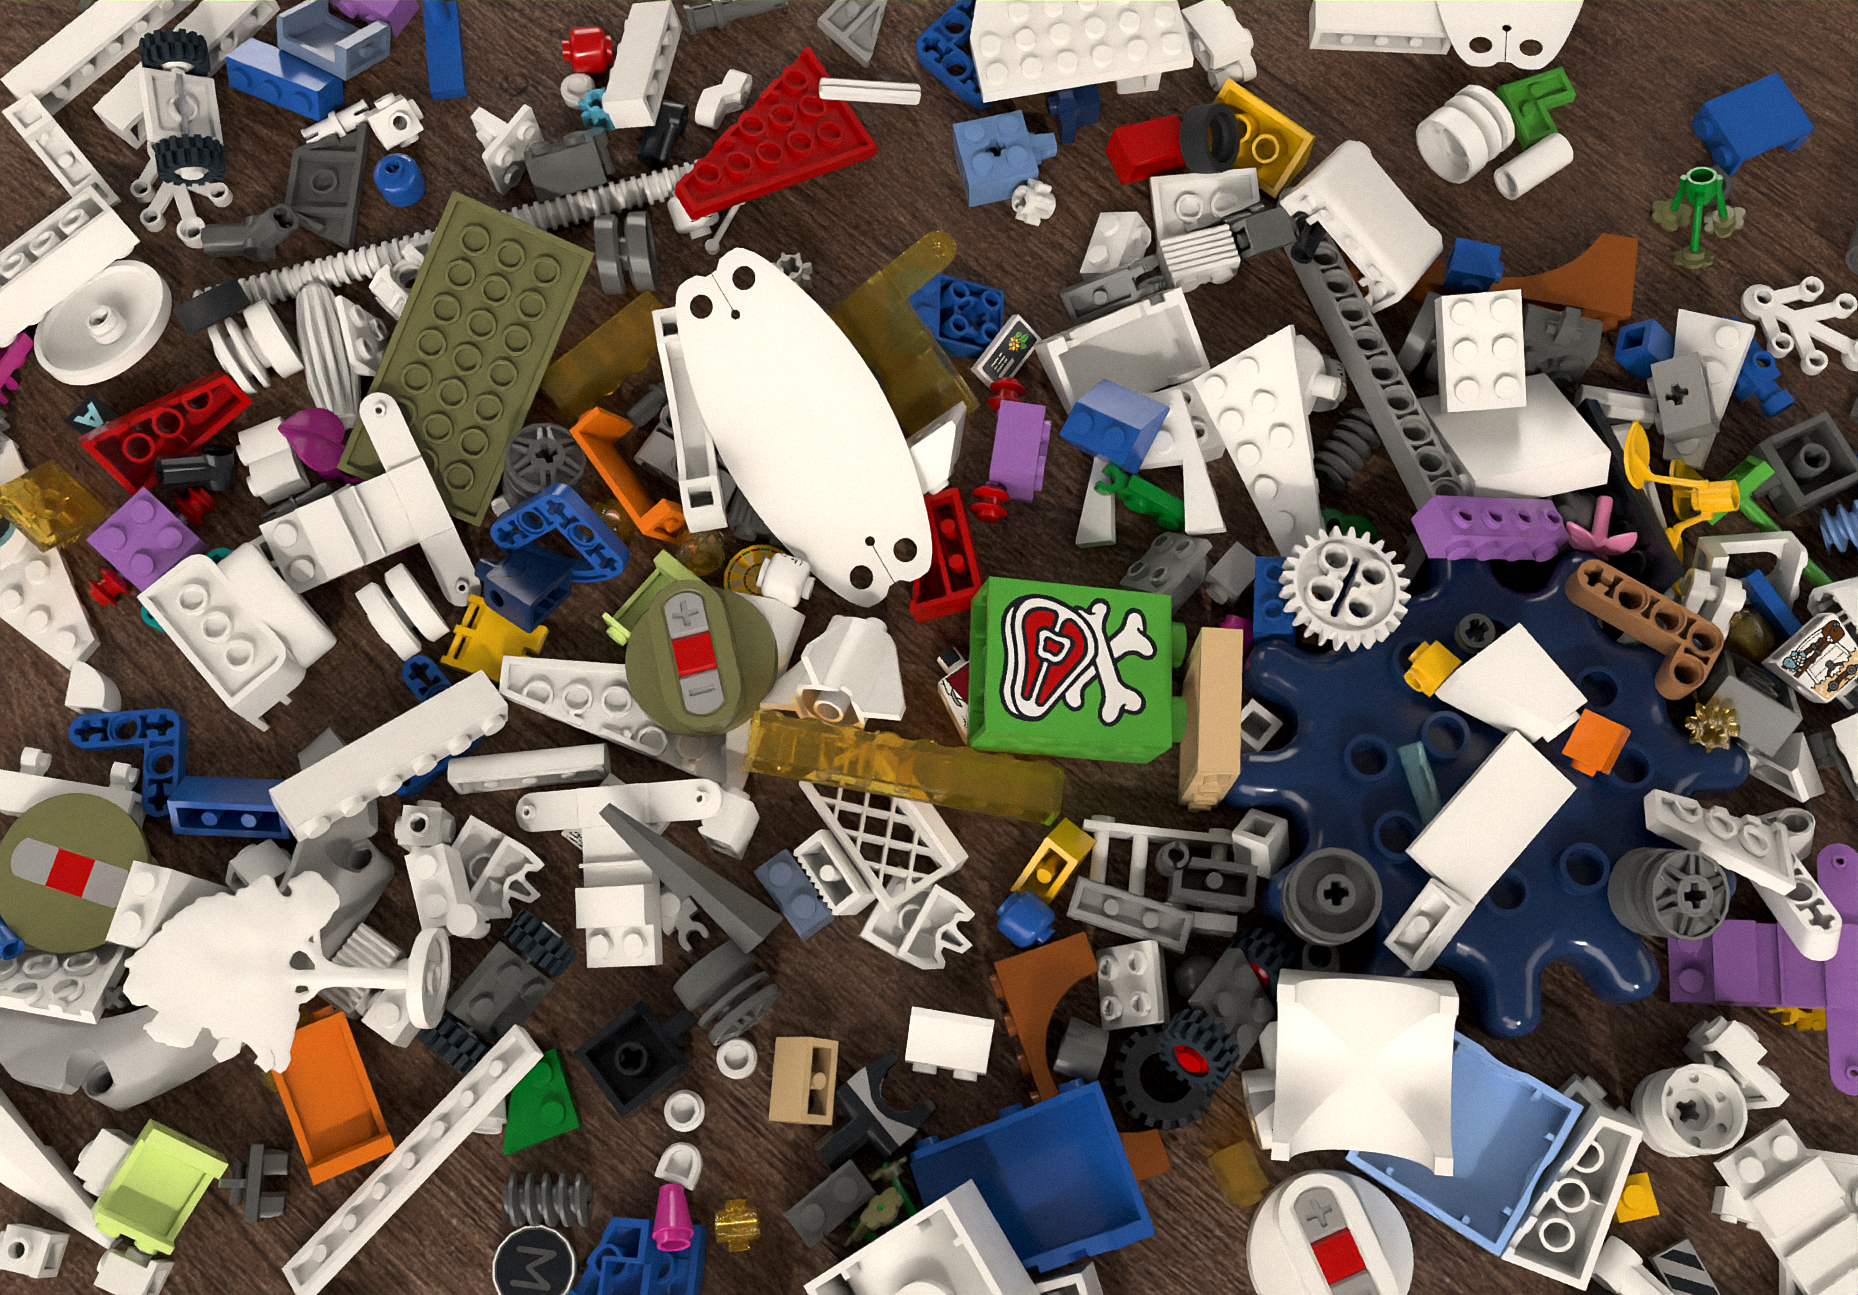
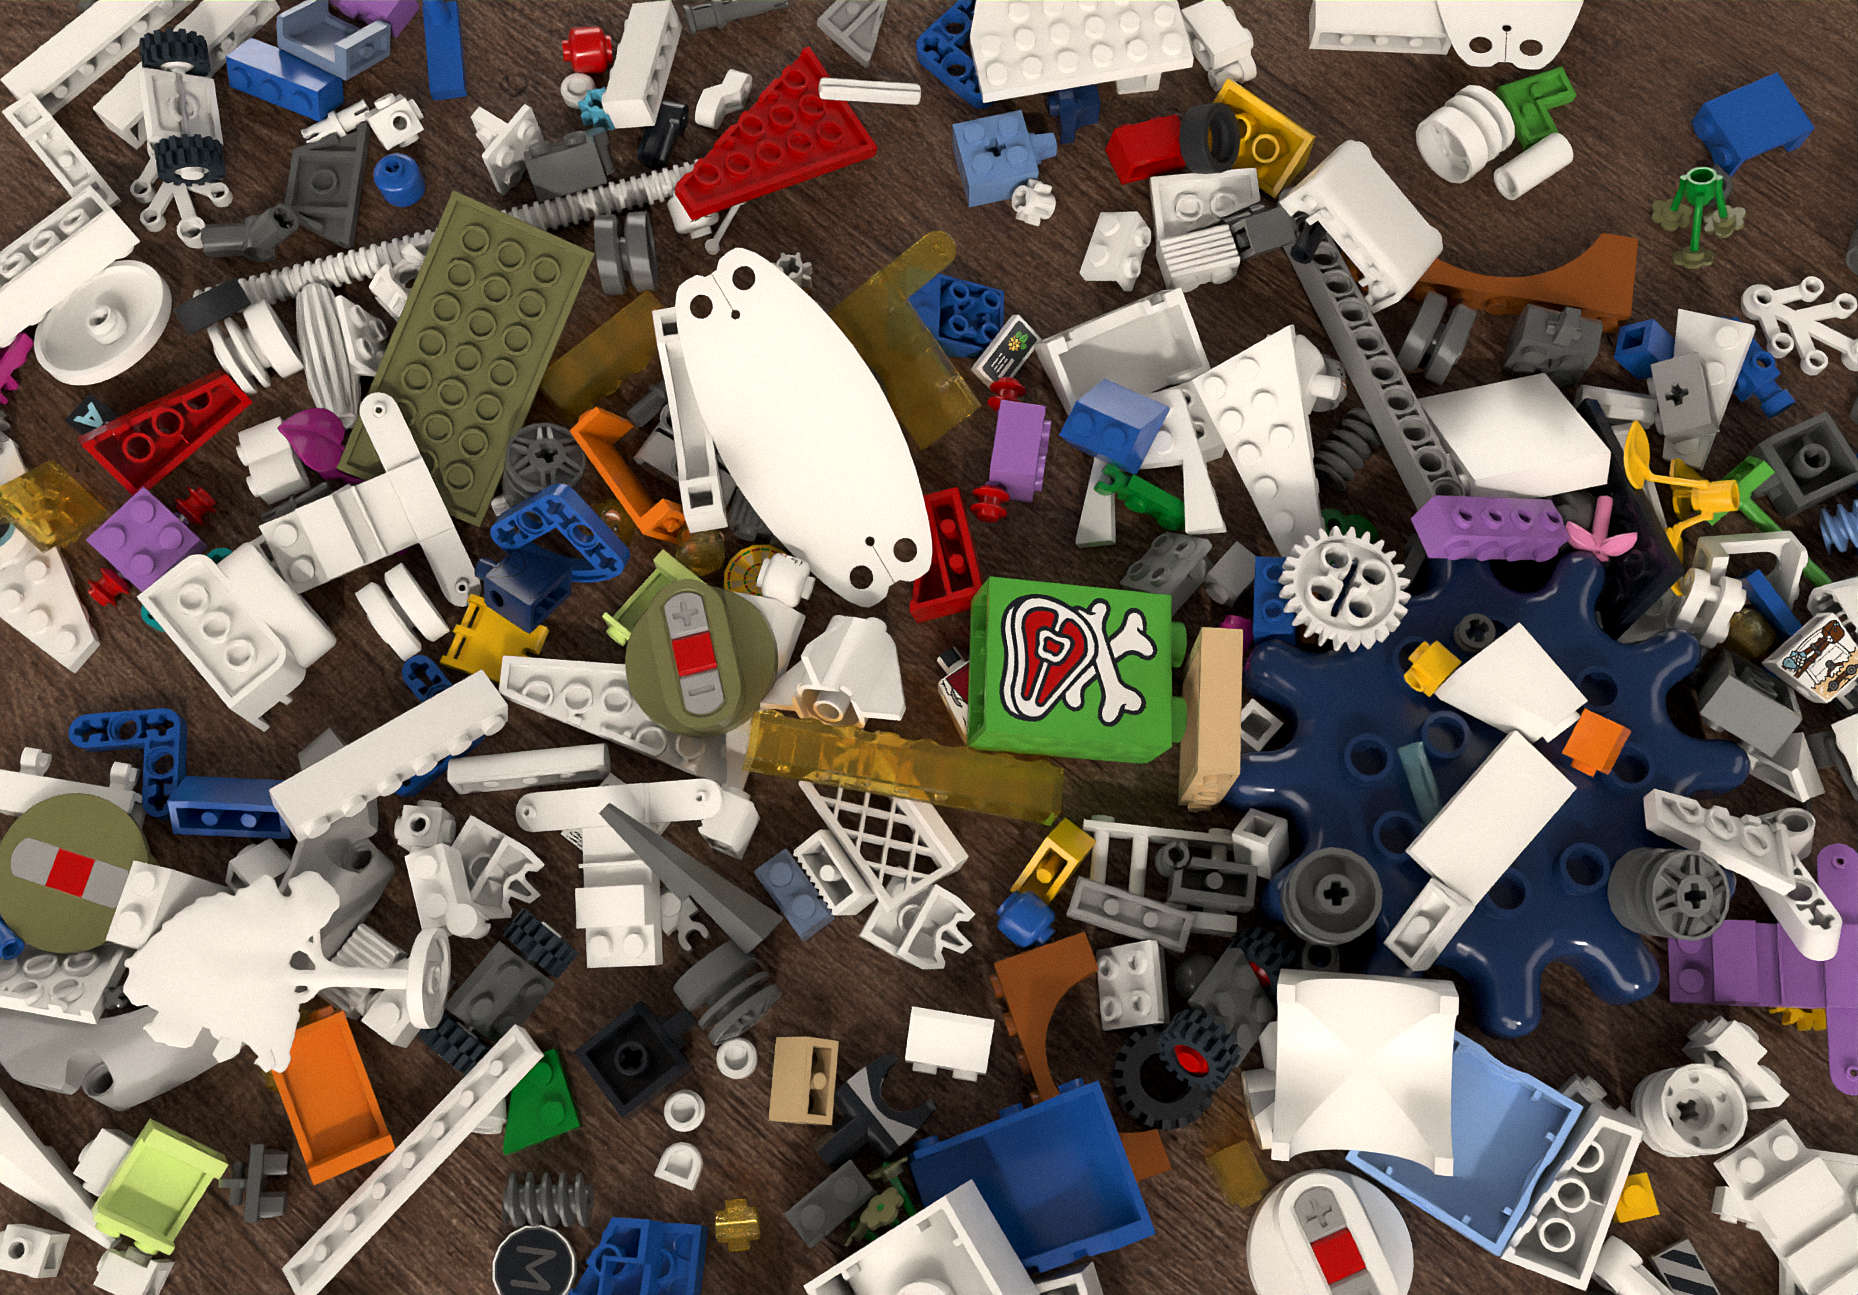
white brick [65,661,121,715] -> none
black piece [154,444,235,491] -> none
dark pink cone [652,1183,694,1251] -> none
white slope [905,400,967,495] -> none
dark grey beam [1053,1017,1110,1084] -> none
dark grey hinge [1060,255,1167,326] -> none
white brick [1434,289,1527,414] -> none
blue brick [1442,237,1504,294] -> none
medium nougat beam [1564,559,1724,700] -> none
clear yellow gear [1685,699,1741,753] -> none

